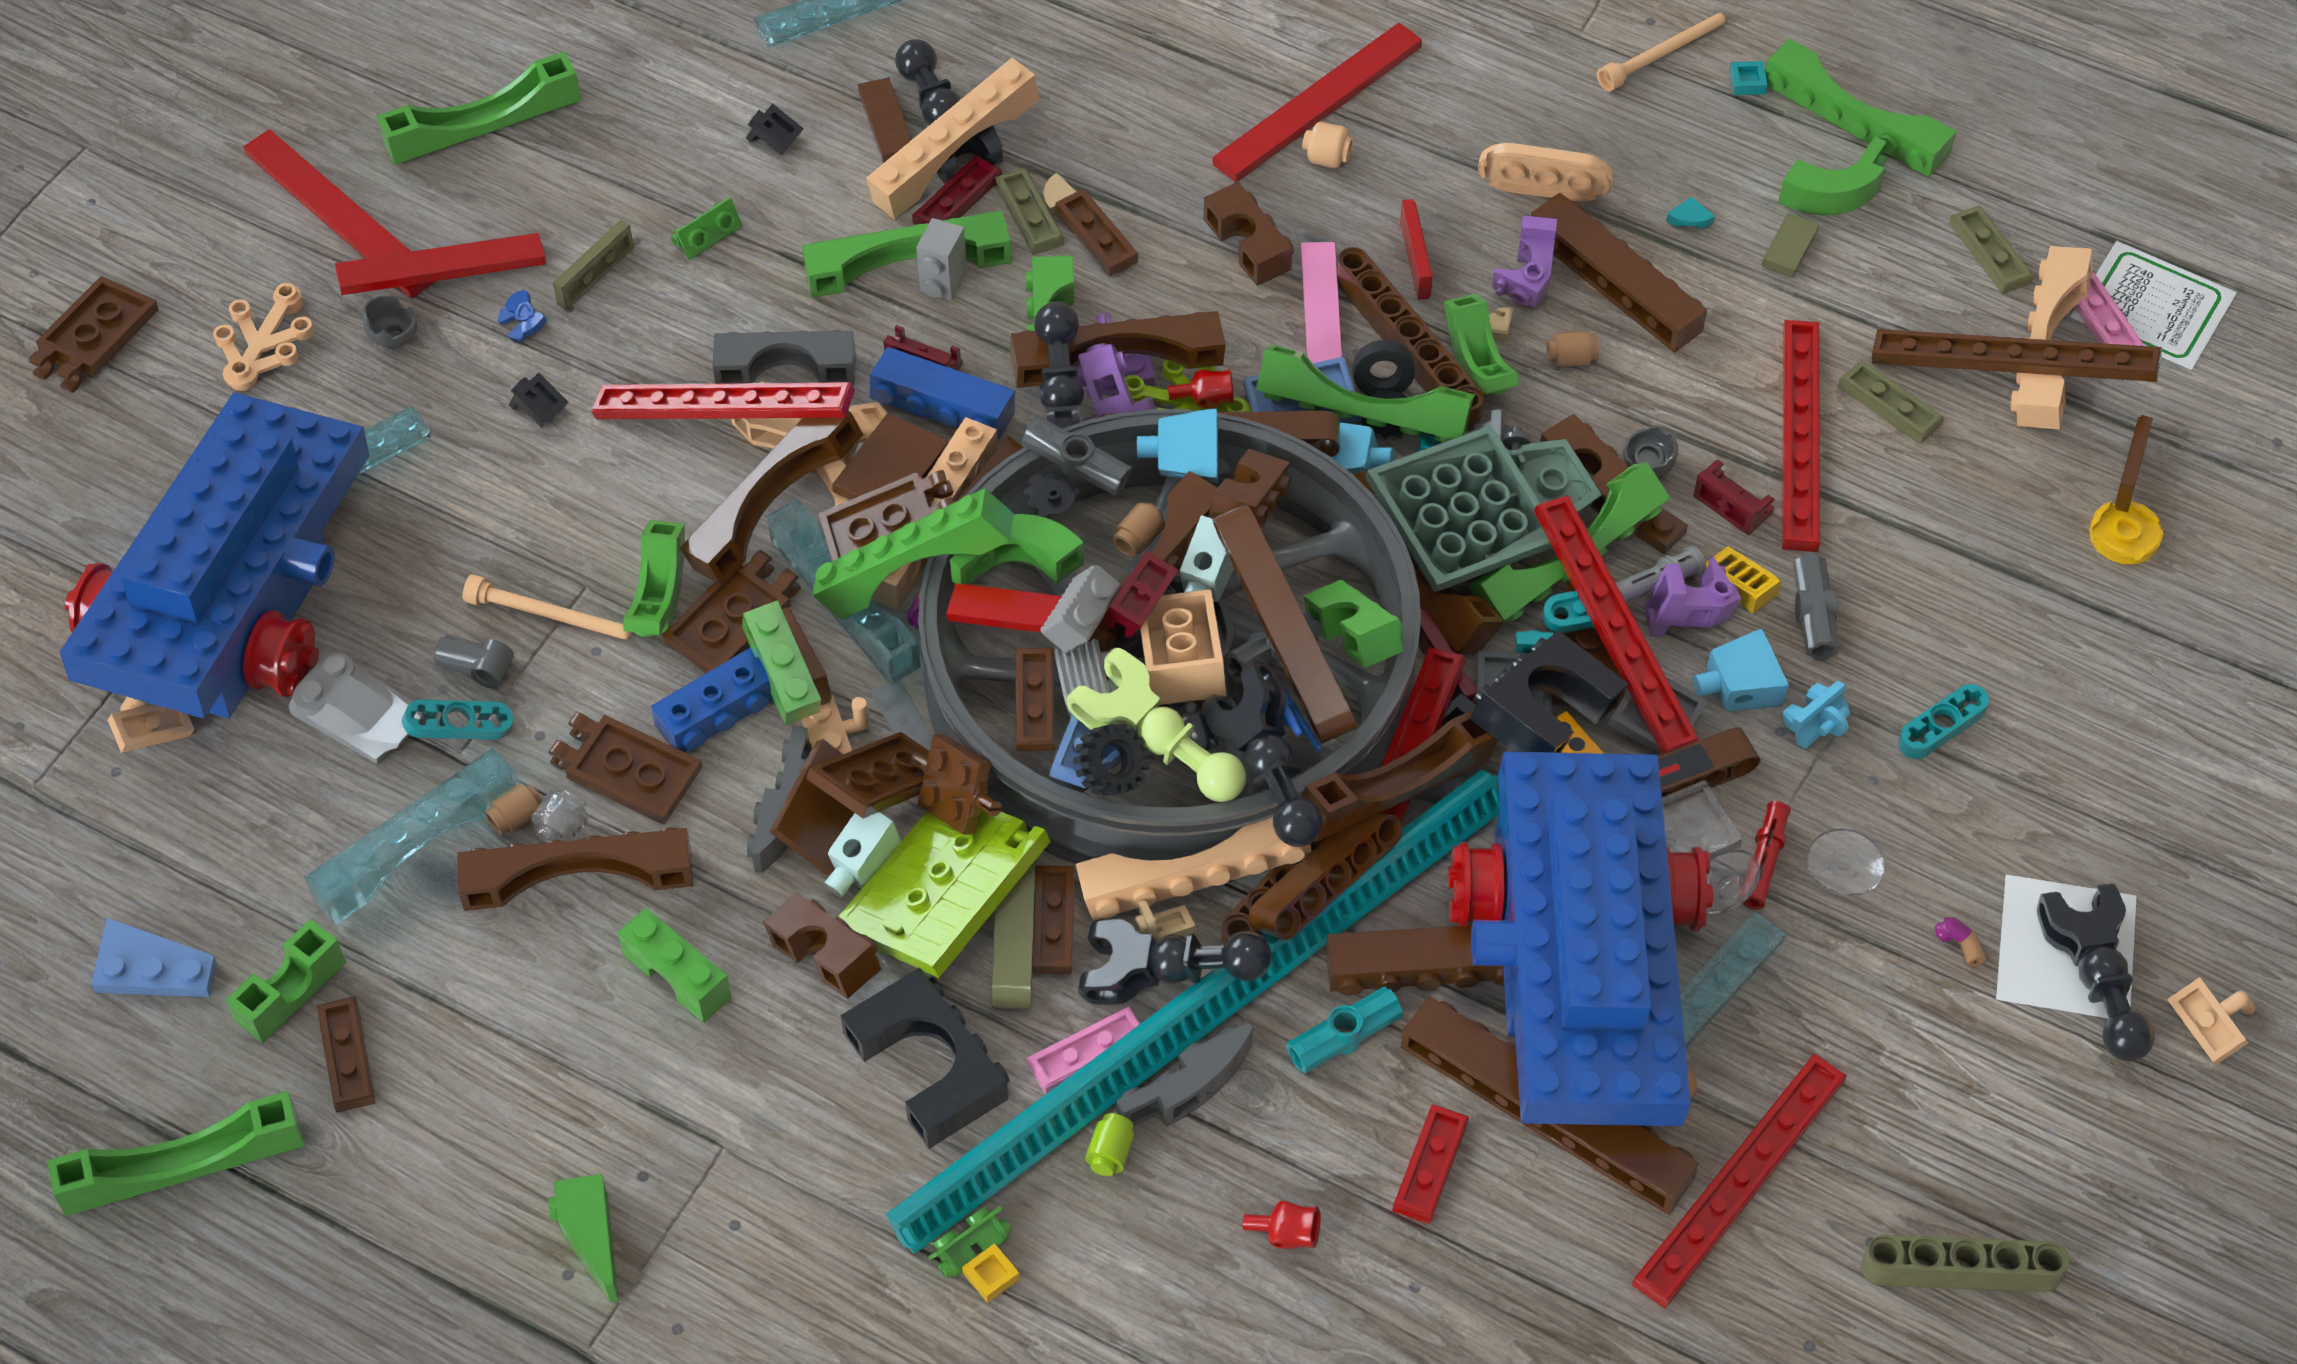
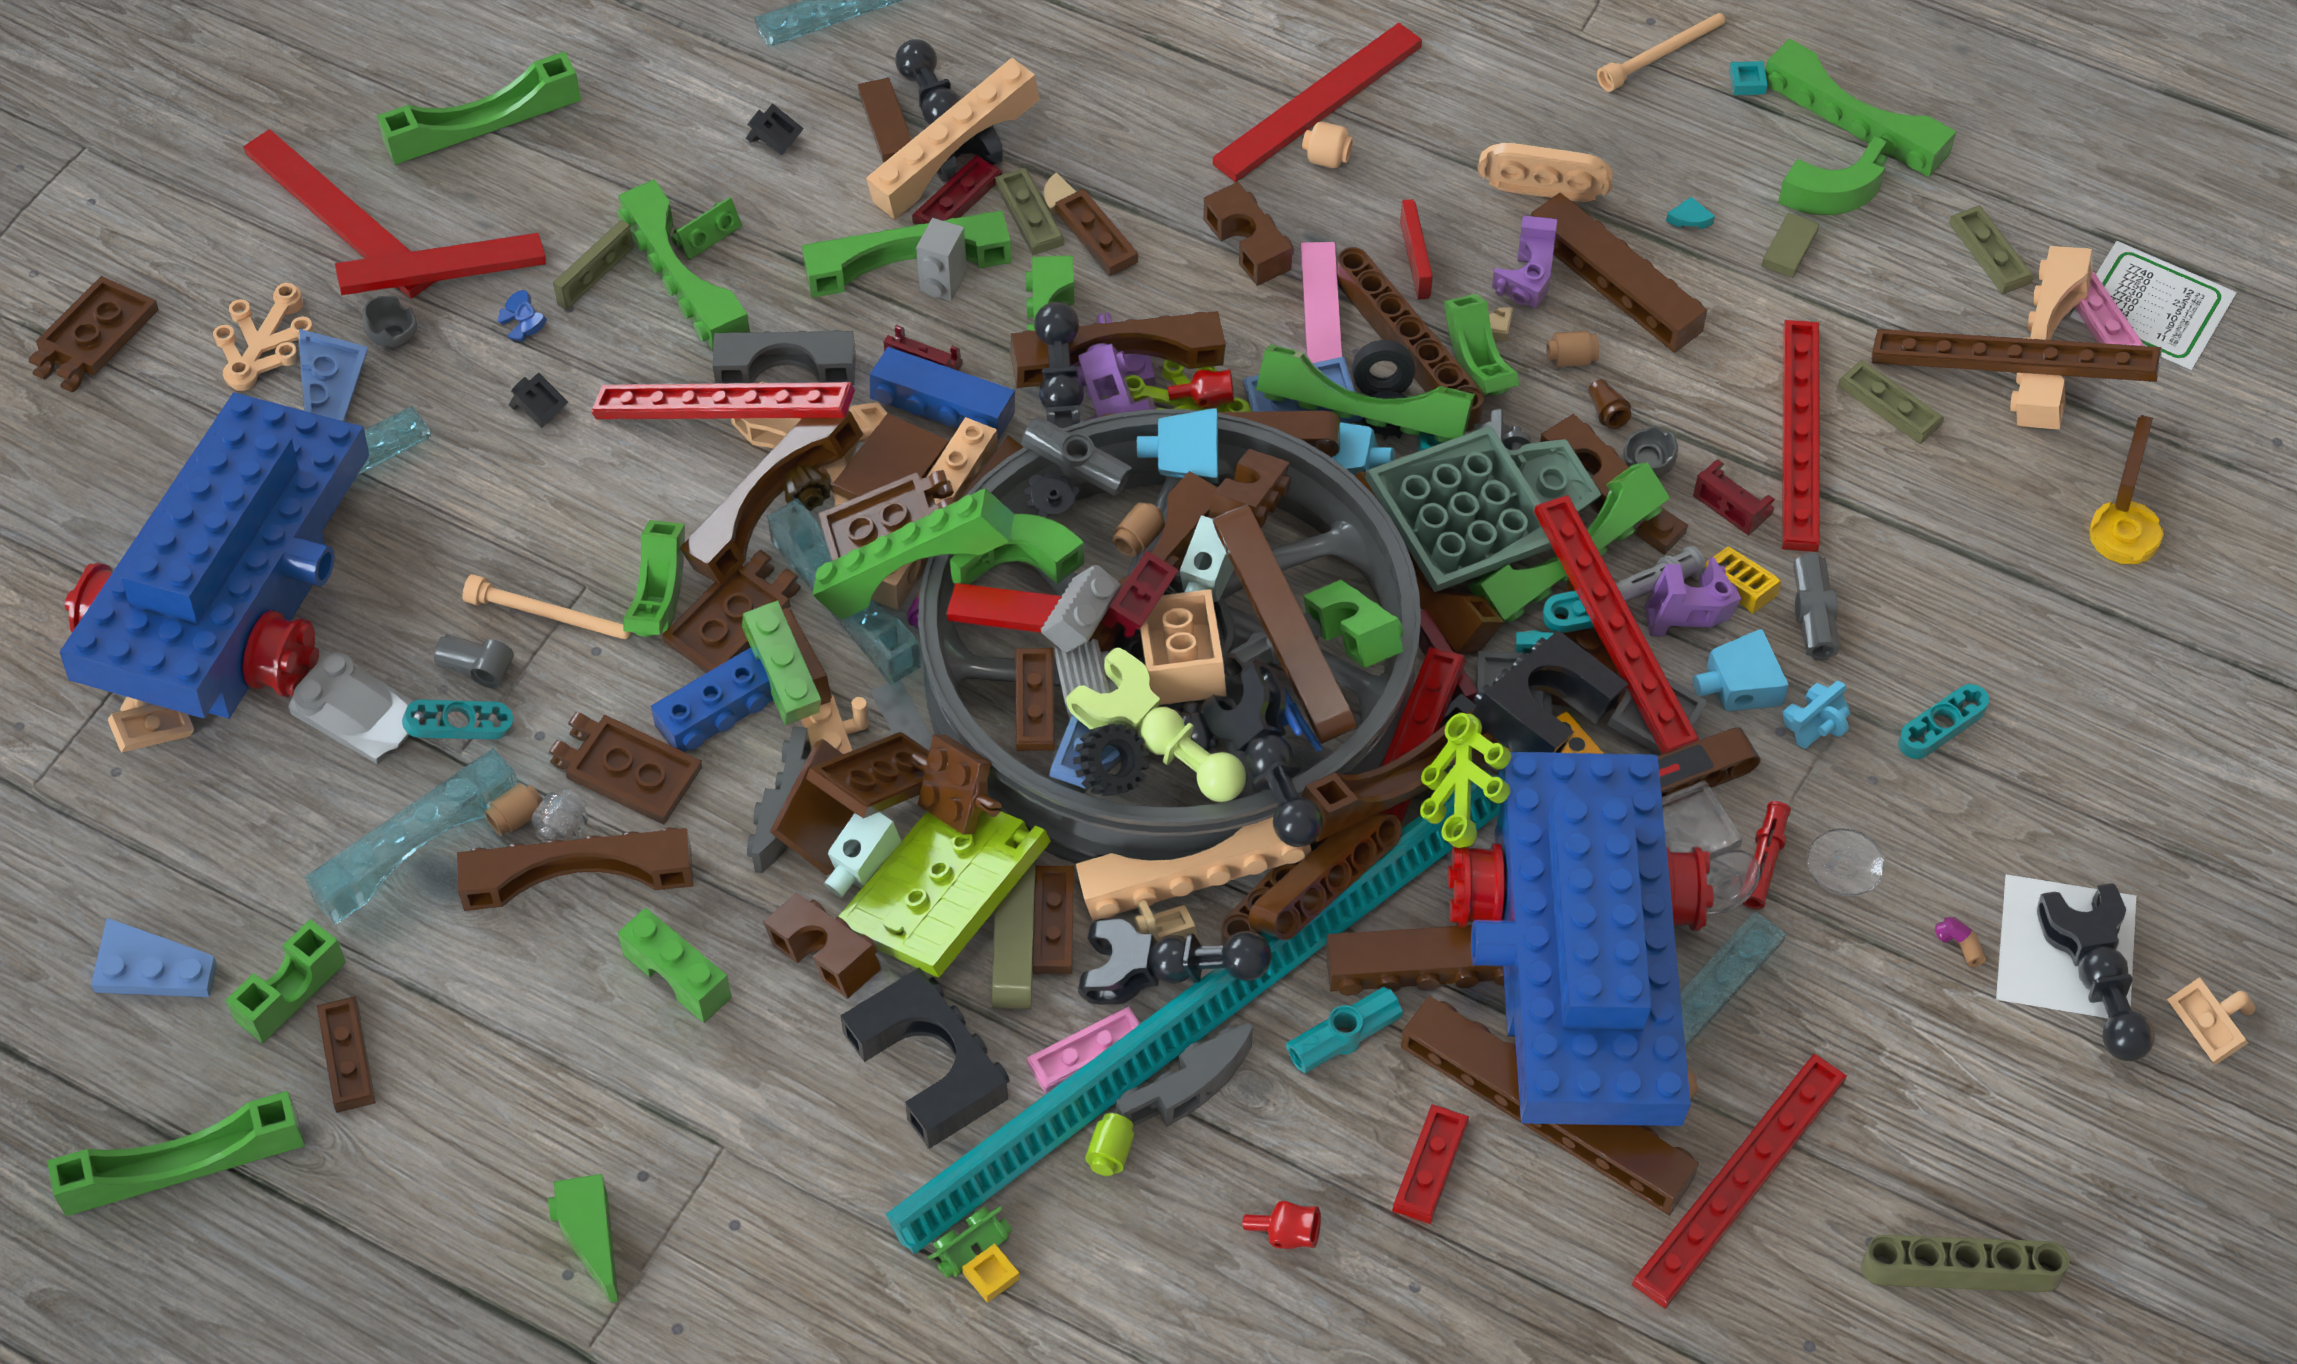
none -> medium blue wing [299,329,368,421]
none -> bright green arch [617,179,750,350]
none -> dark brown piece [784,464,832,513]
none -> lime plant [1420,713,1511,848]
none -> reddish brown cone [1588,379,1631,429]

